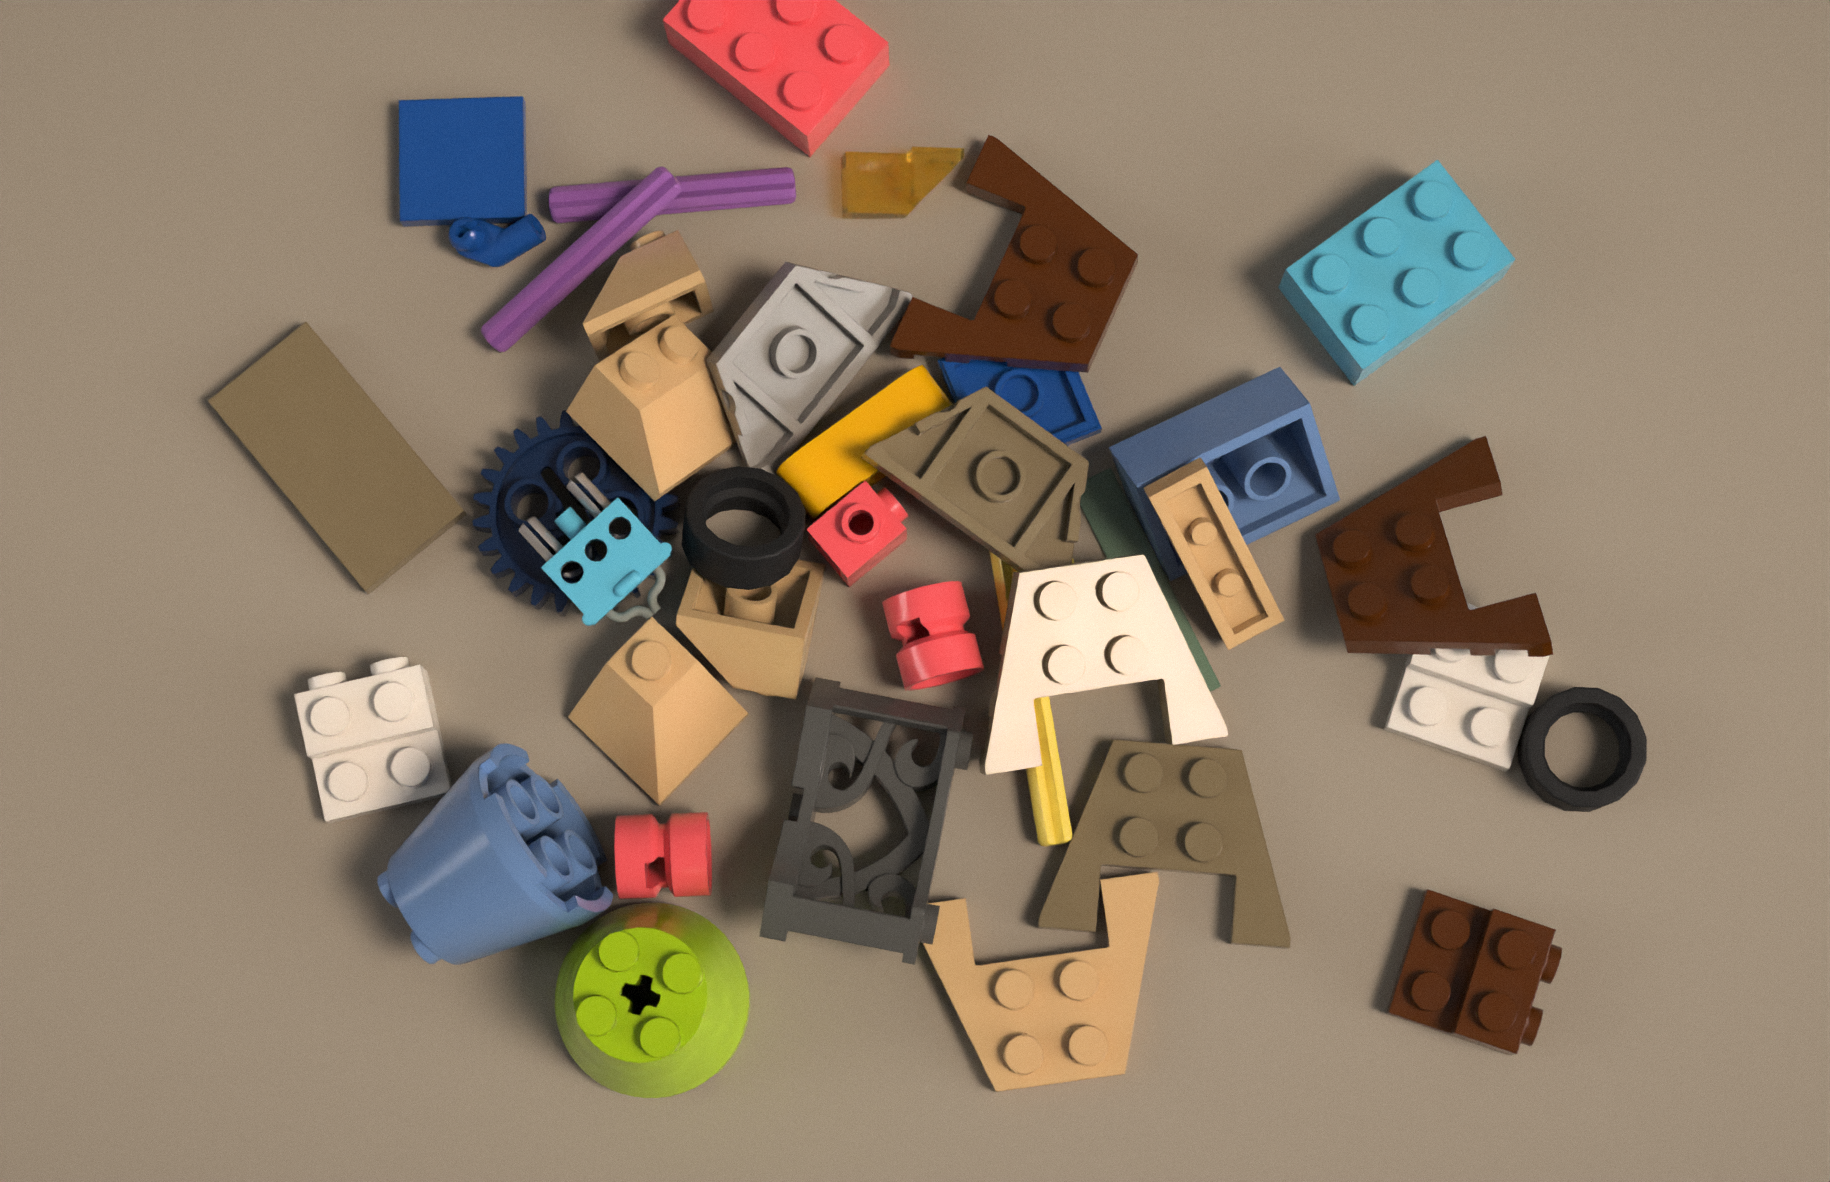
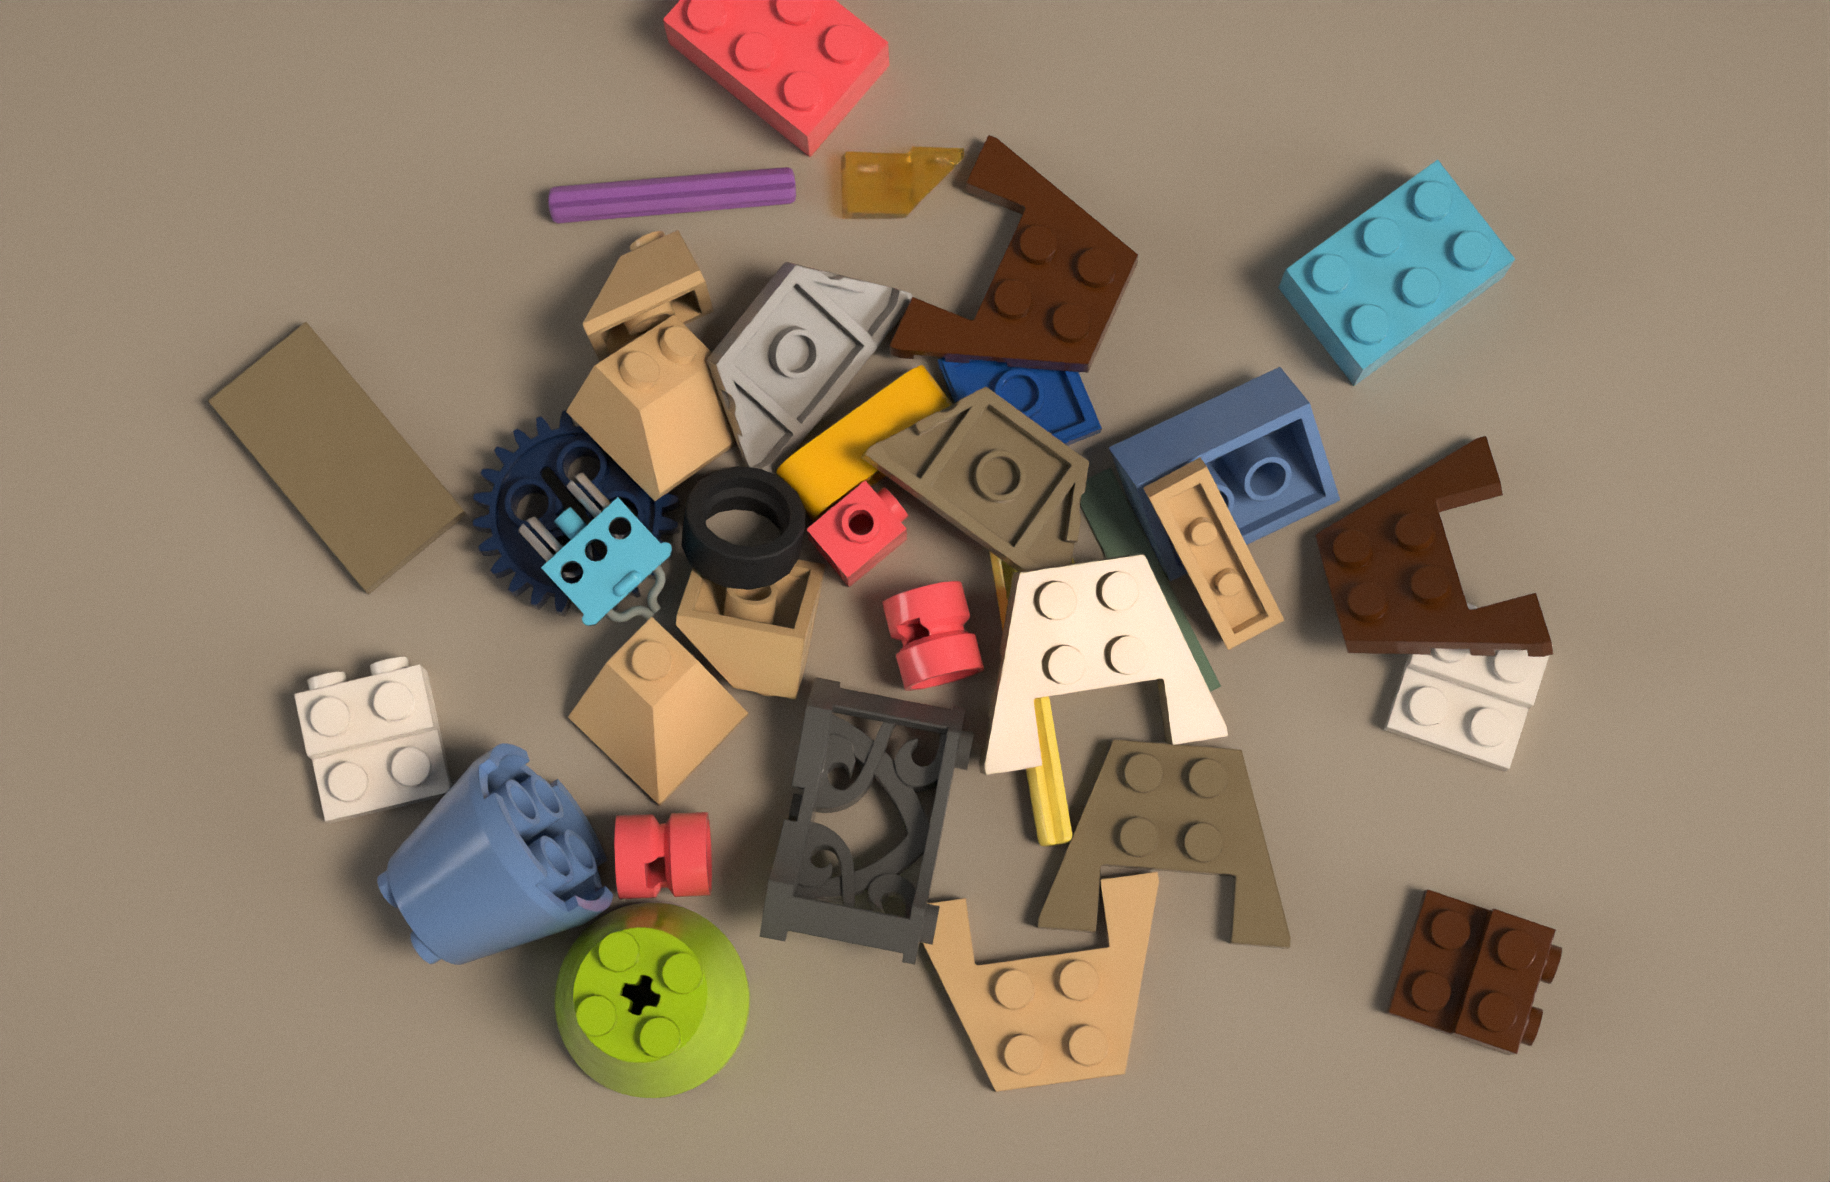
blue tile [399,96,527,227] -> none
blue arm [448,213,546,267] -> none
medium lavender axle [481,166,682,353] -> none
black tyre [1518,687,1647,812] -> none

